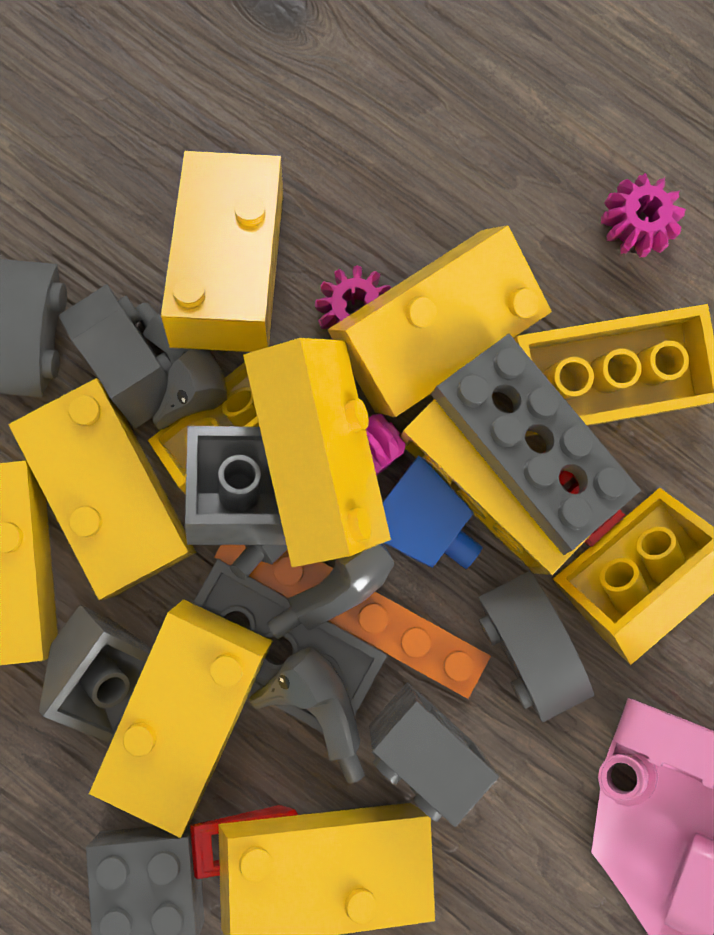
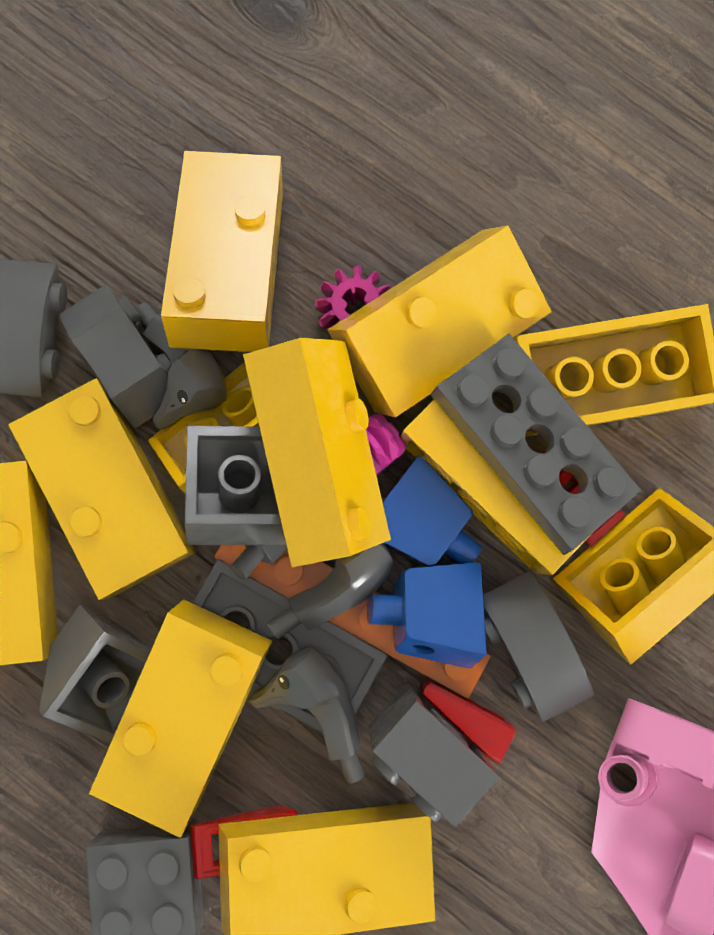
dark pink gear [601,173,686,258] -> none
none -> blue torso [367,563,487,668]
none -> red slope [420,677,516,765]

